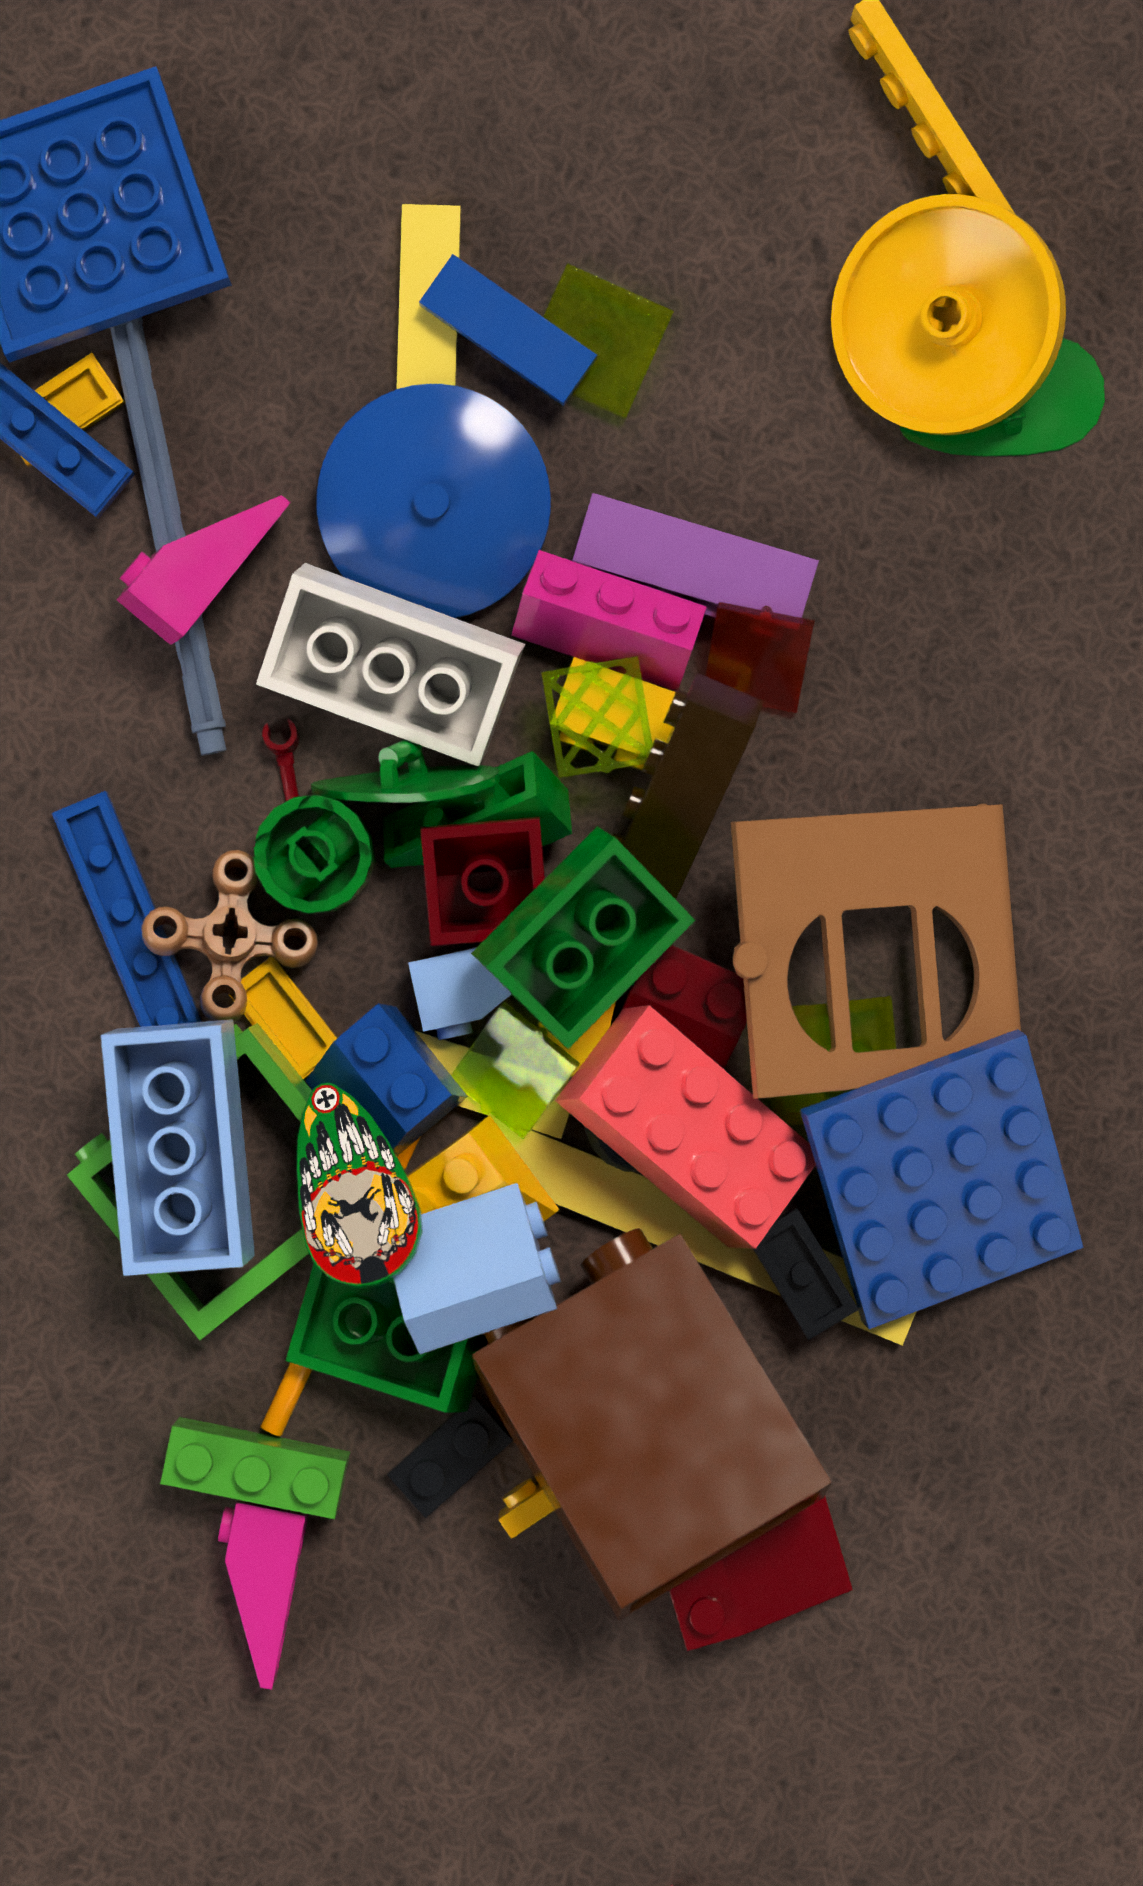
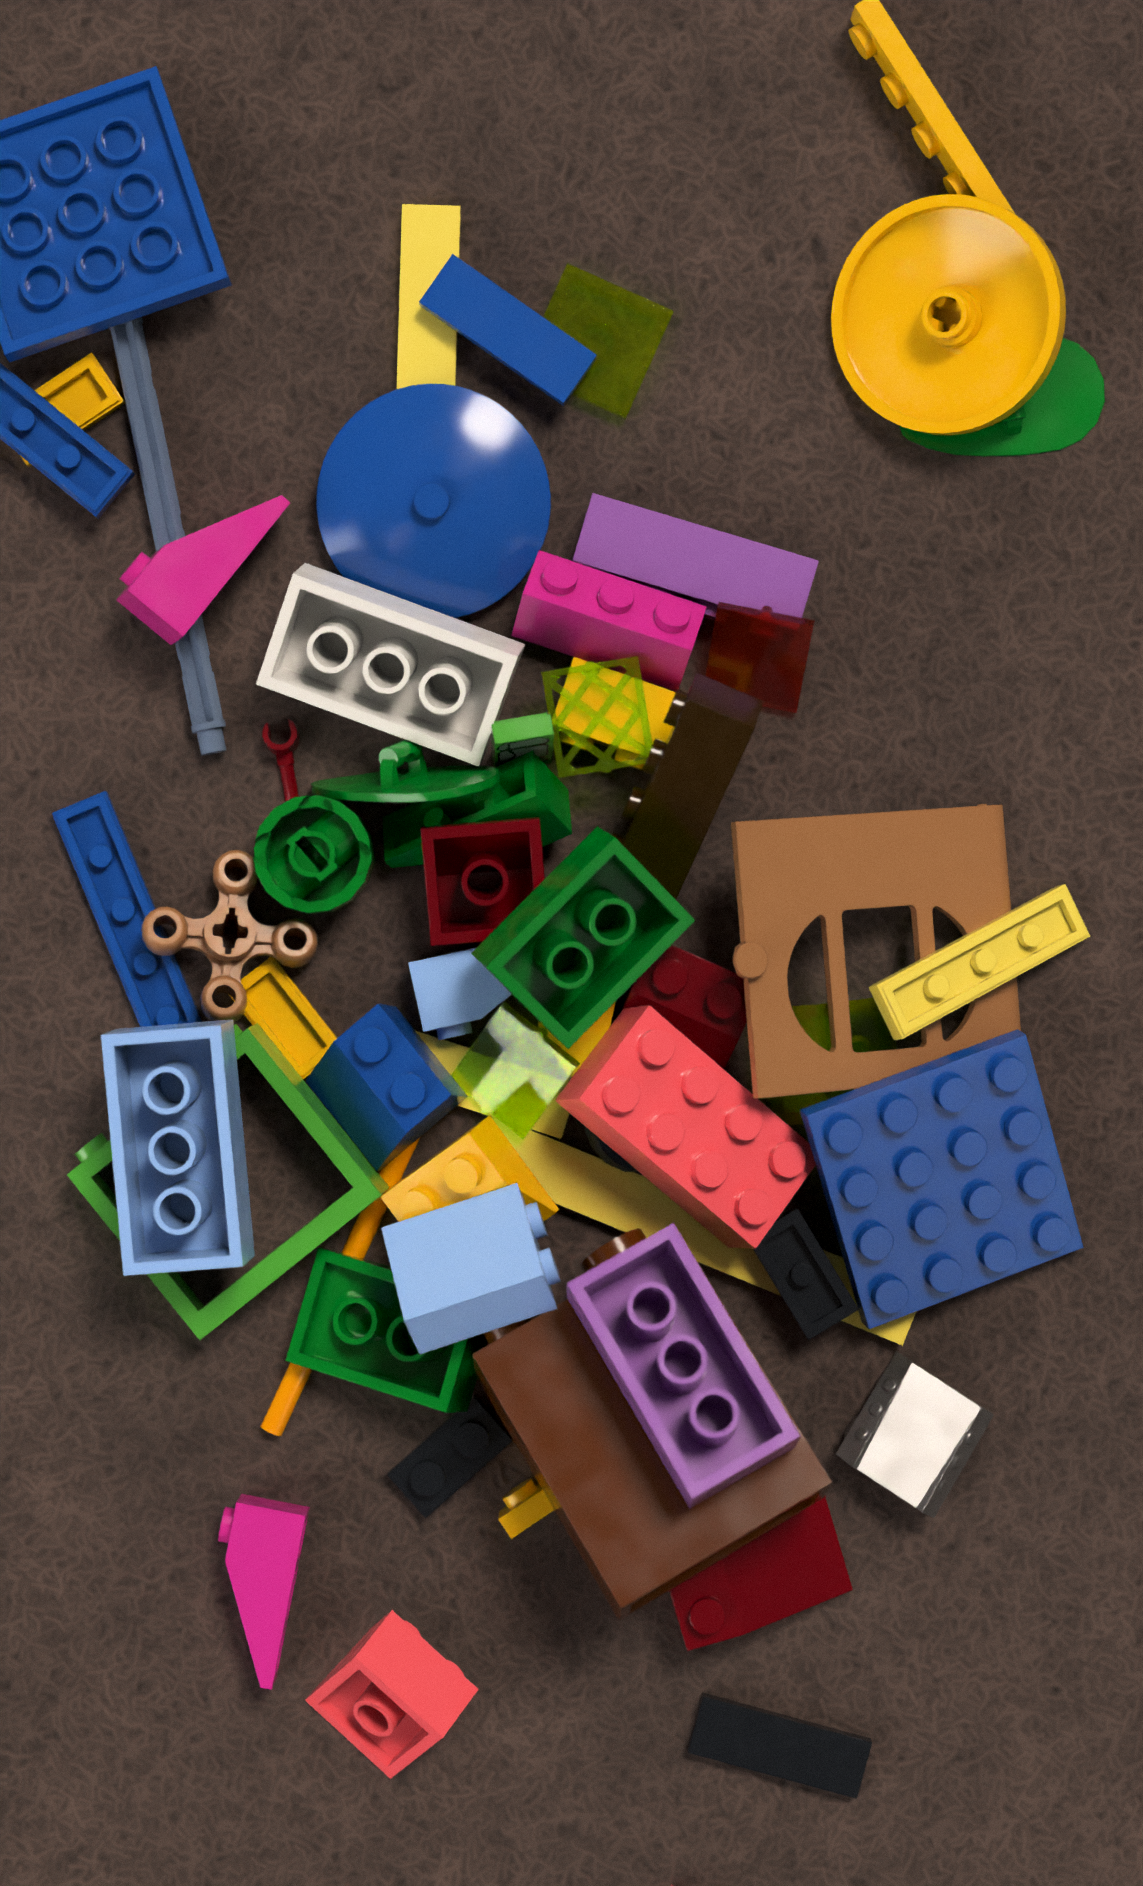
bright green brick [160,1417,350,1519] -> none
shield [297,1082,423,1288] -> none
none -> coral slope [305,1610,479,1779]
none -> bright green tile [491,712,554,767]
none -> medium lavender brick [567,1223,800,1508]
none -> black tile [687,1692,872,1799]
none -> slope [836,1351,994,1518]
none -> light yellow tile [868,884,1090,1040]

